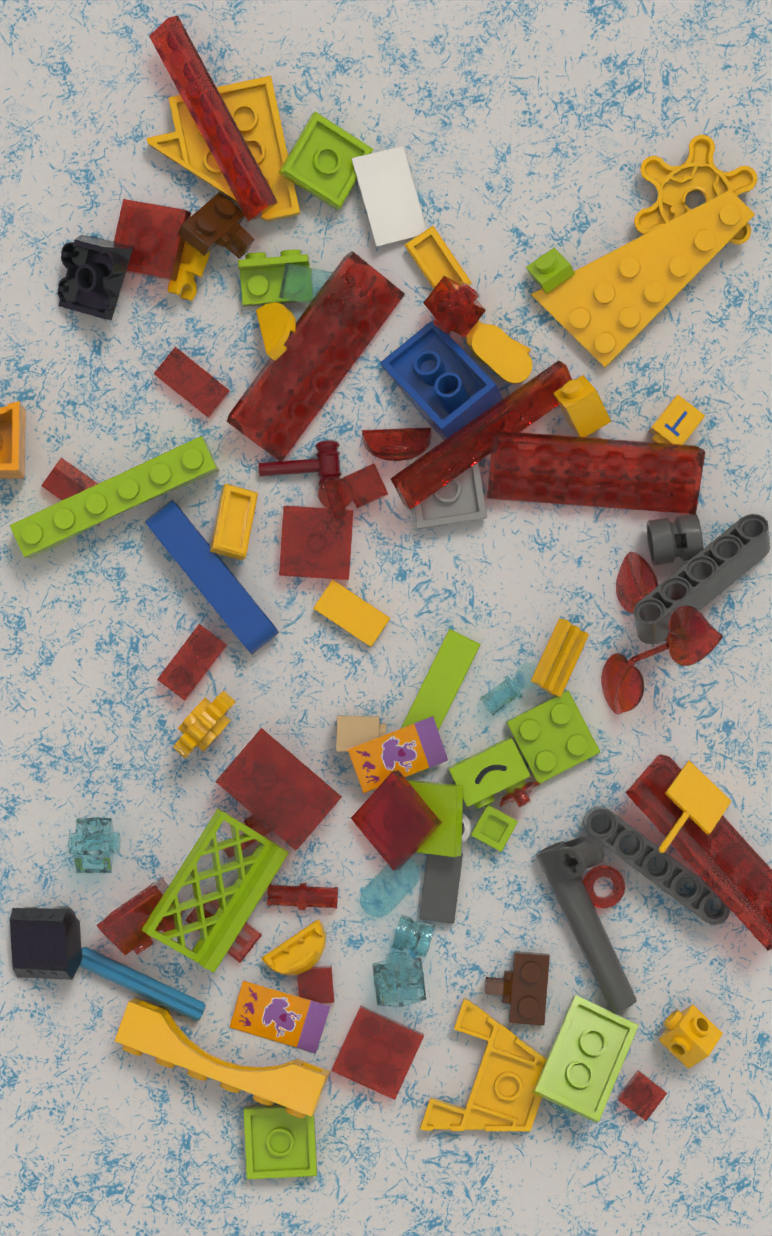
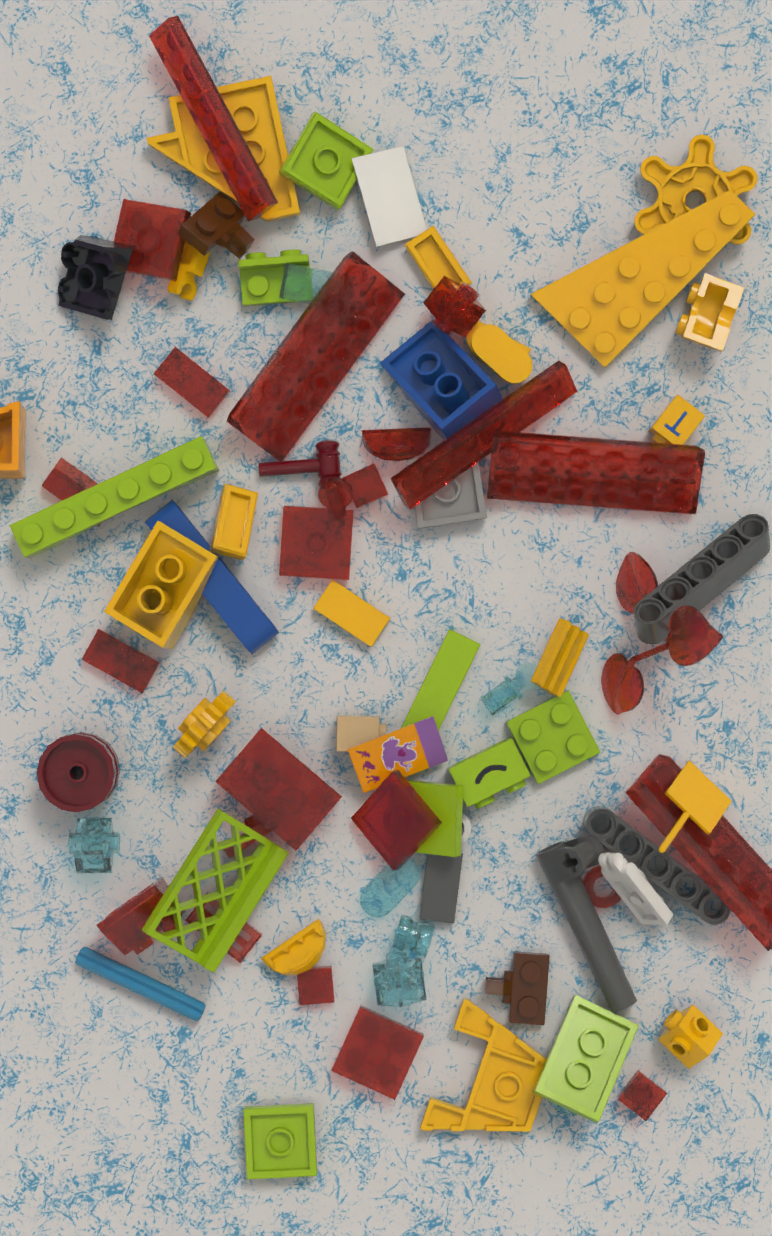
black slope [10,906,82,980] -> none
yellow arch [115,997,331,1118] -> none
clear red plate [157,624,228,701] -> none
sticker [230,980,330,1053] -> none
yellow tile [256,302,296,361] -> none
clear red pin [267,883,338,910] -> none
lime plate [470,804,518,852] -> none
clear red plant [499,781,540,808] -> none
lime plate [526,247,575,294] -> none
yellow brick [553,375,612,440] -> none
dark grey wheel [647,514,704,565] -> none
none -> dark red wheel [37,732,120,812]
none -> clear red tile [82,629,160,693]
none -> yellow slope [104,521,218,649]
none -> white hinge [598,853,674,925]
none -> yellow cylinder [675,273,744,352]

